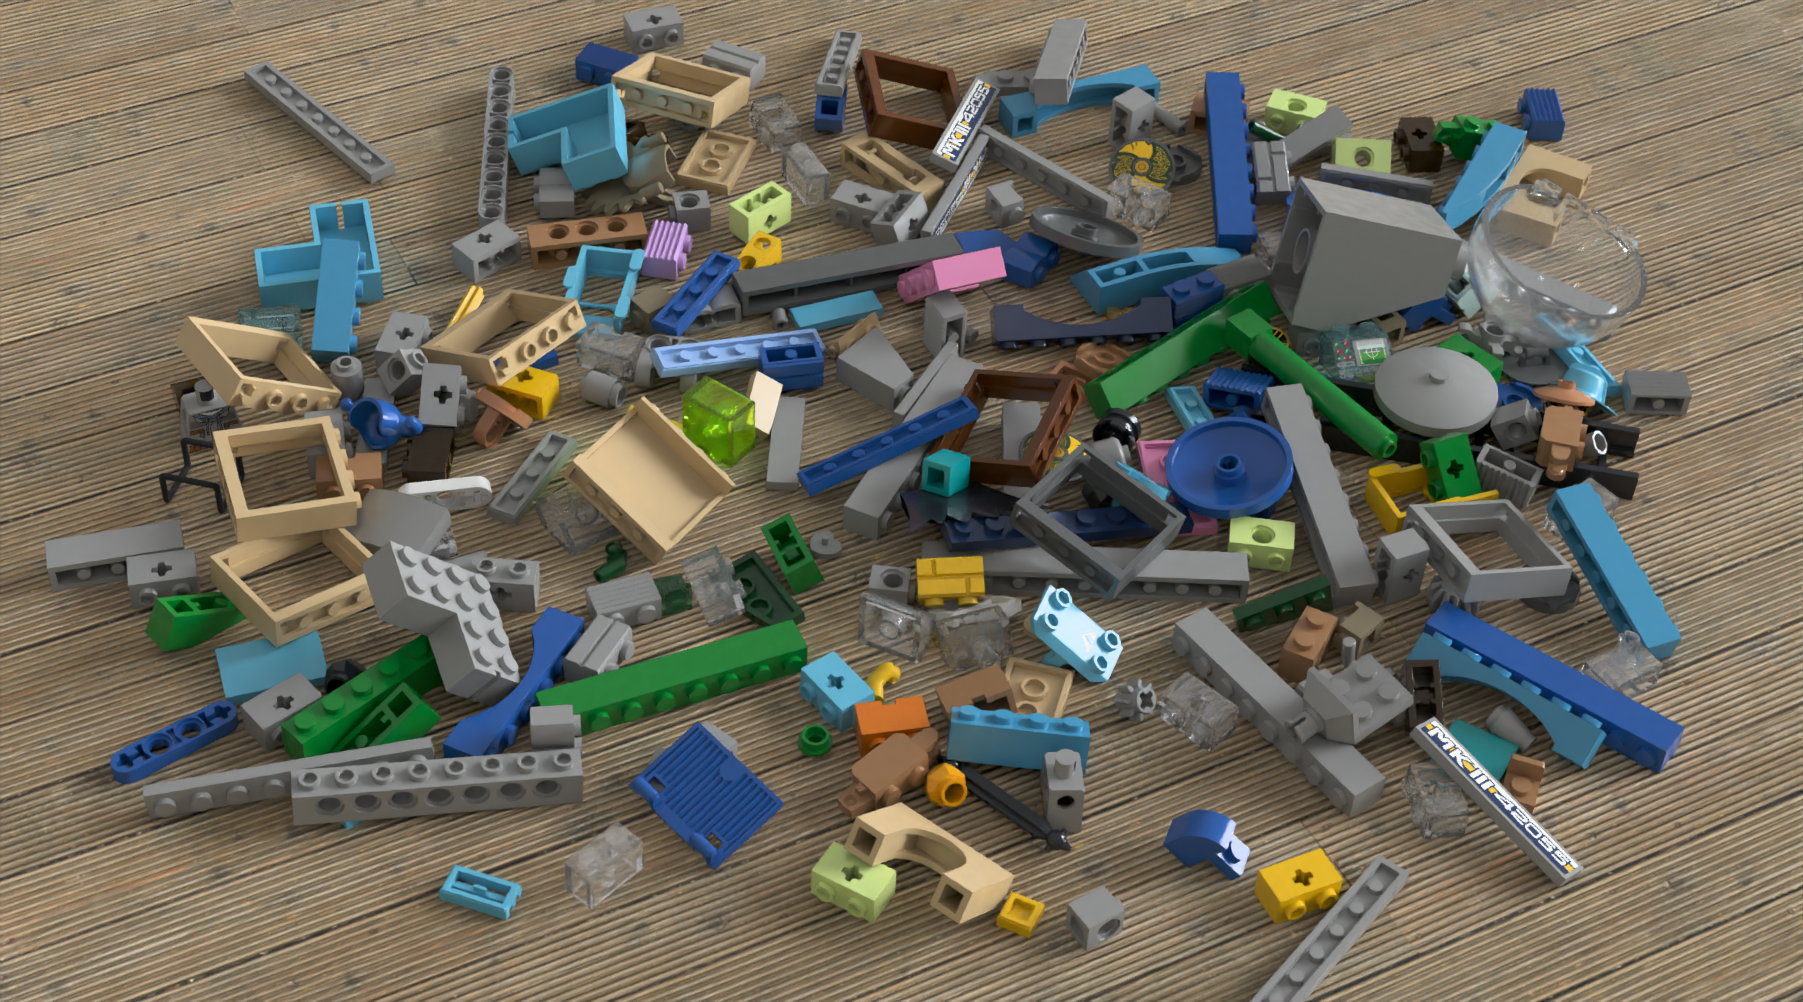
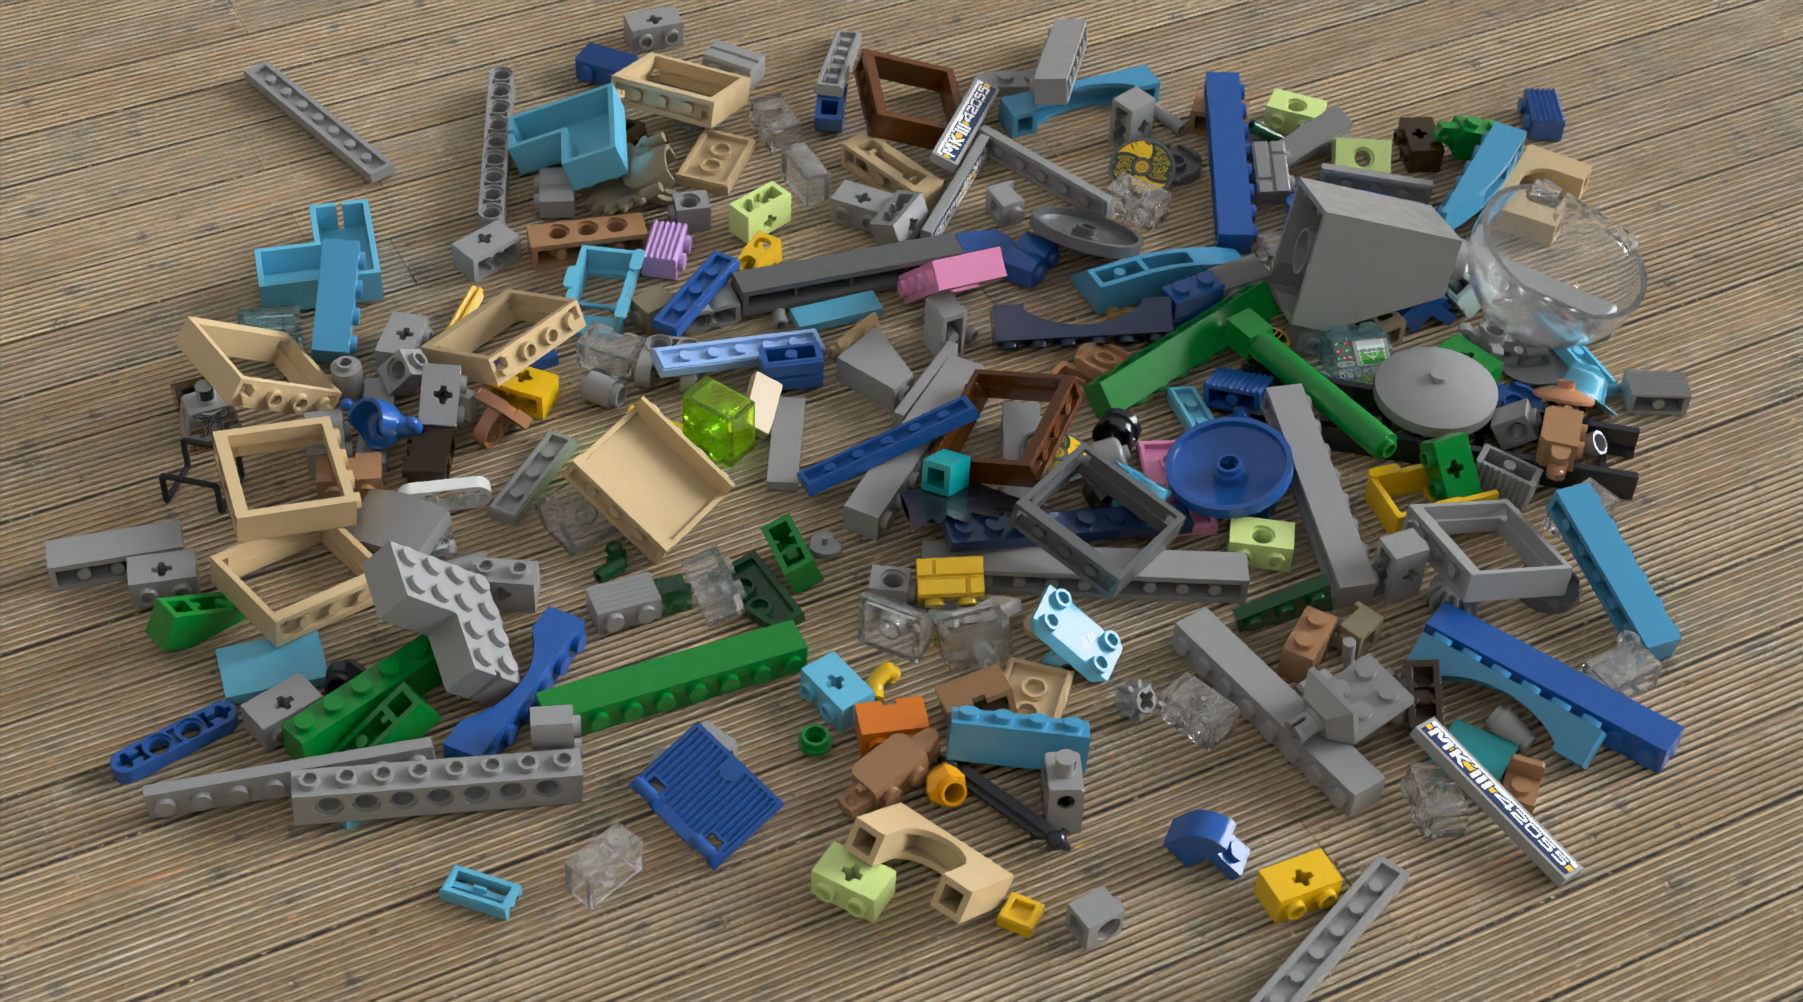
light grey brick [563,614,635,683] -> none

